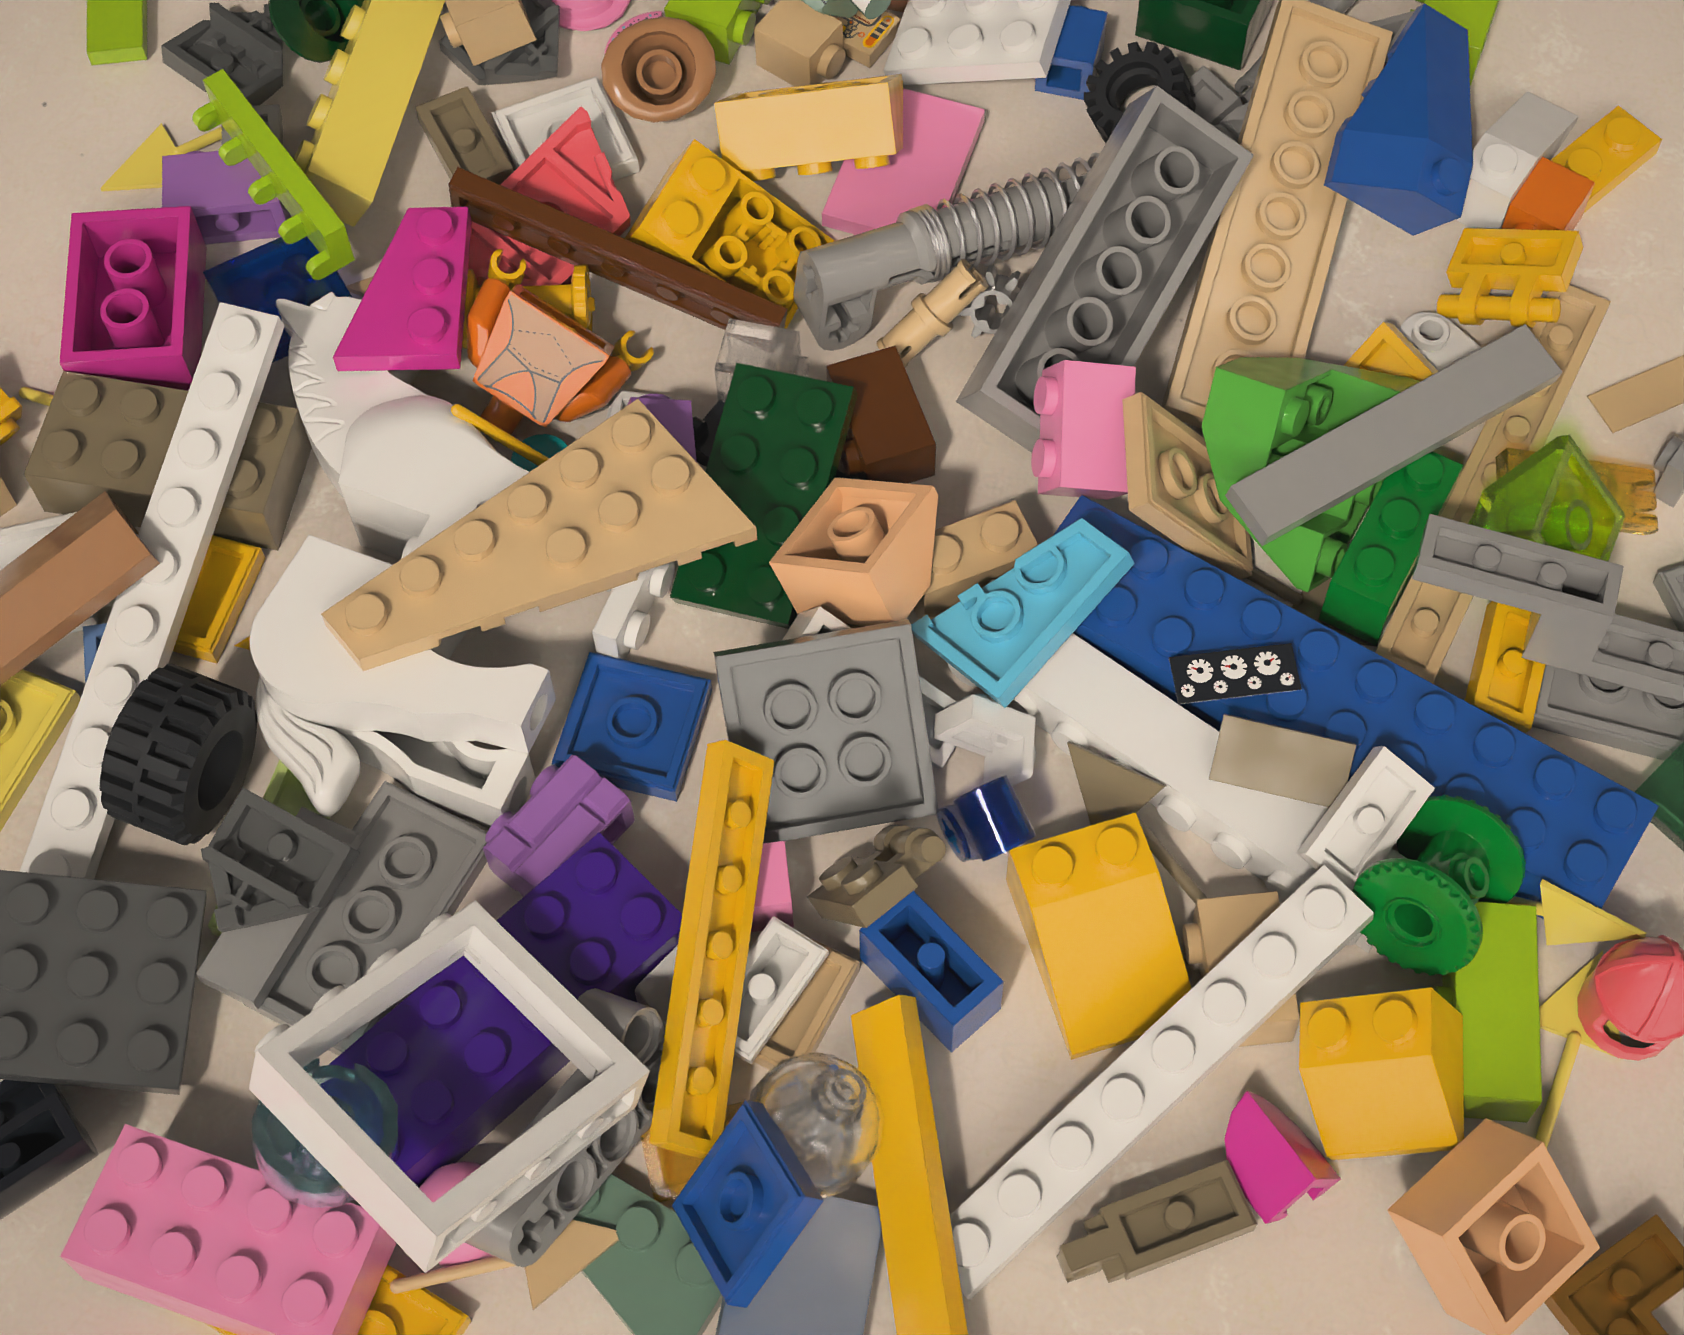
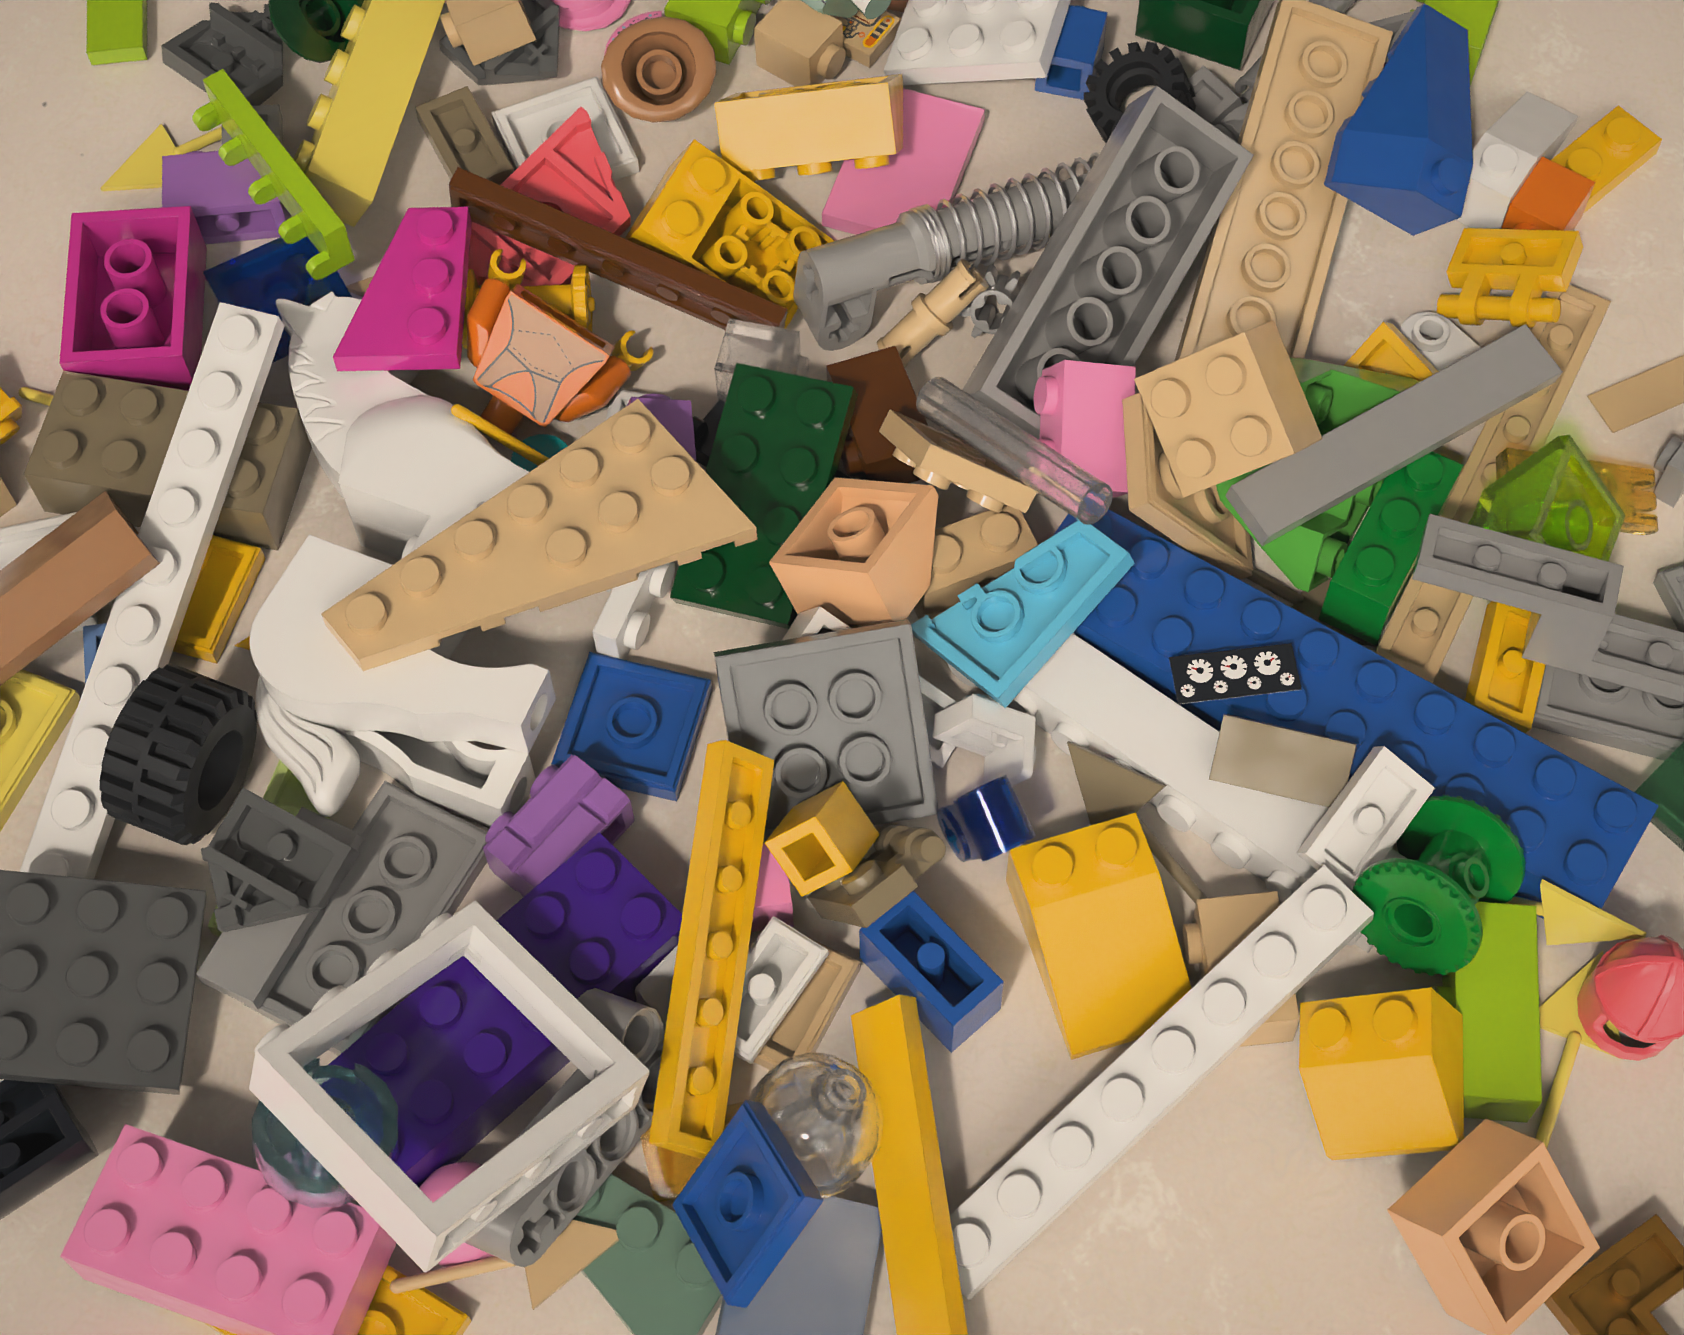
dark tan hinge [1056,1160,1257,1283] -> none
dark pink brick [1224,1091,1341,1224] -> none
none -> yellow brick [765,781,880,897]
none -> tan plate [879,409,1038,513]
none -> clear piece [916,377,1113,525]
none -> tan brick [1134,320,1323,498]

